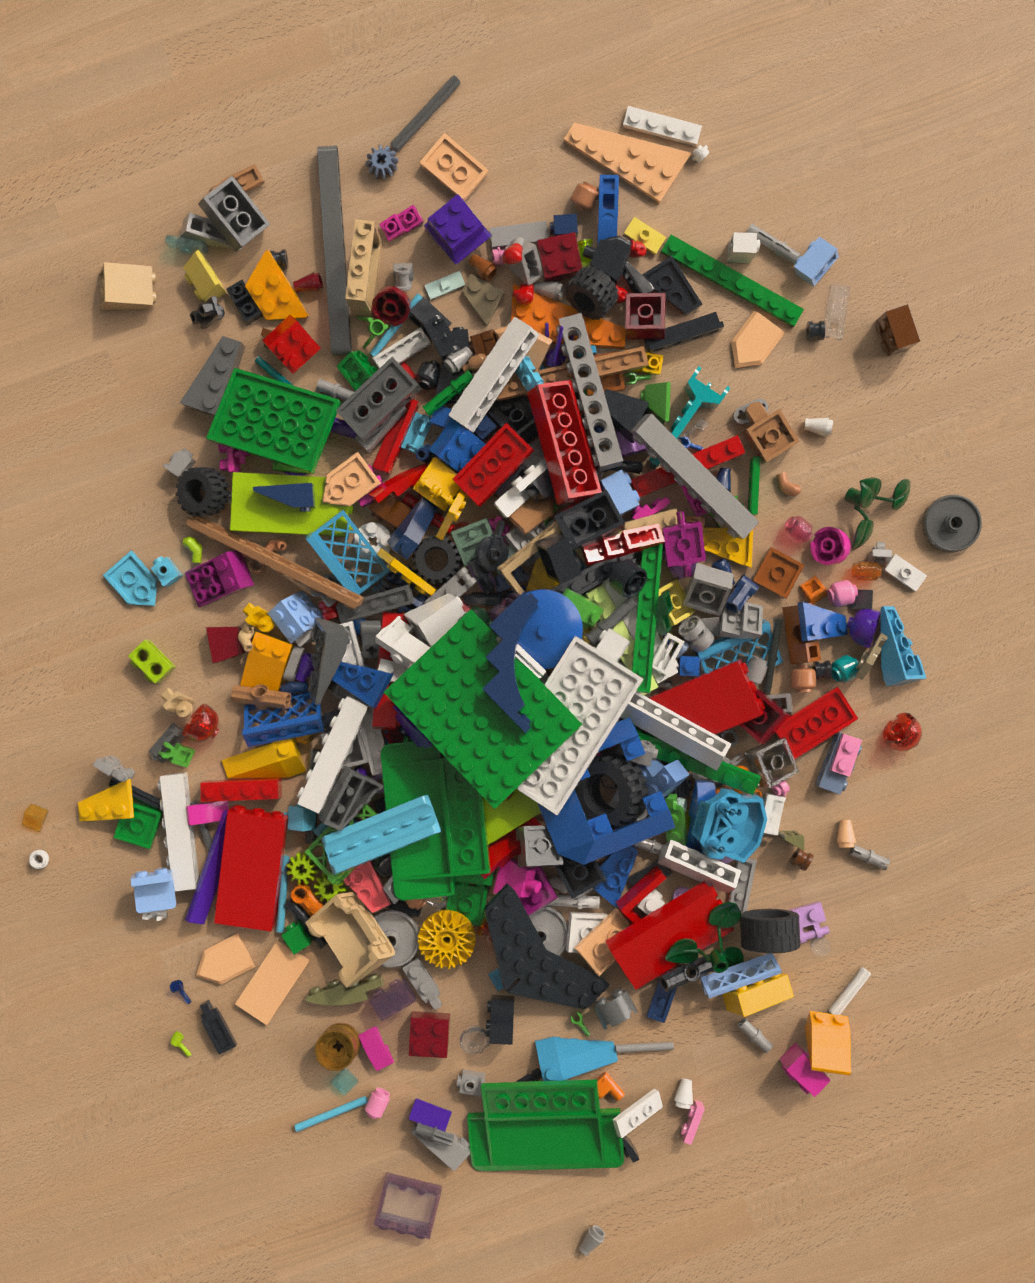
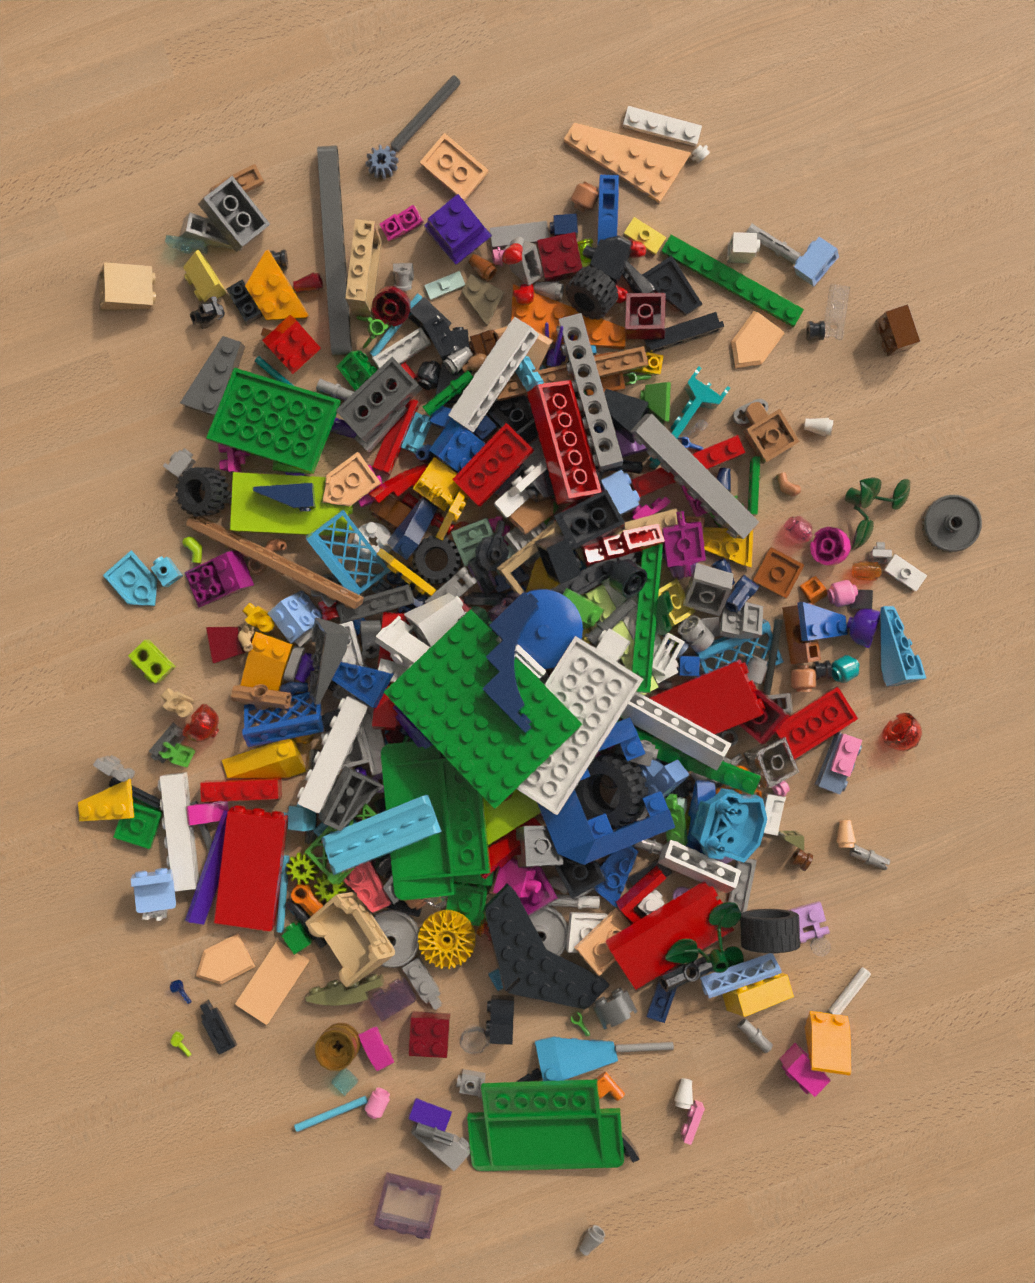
clear yellow slope [22,804,48,832] -> none
white plate [29,850,49,869] -> none
white plate [612,1089,663,1138] -> none
dark tan wing [856,633,888,680] -> none

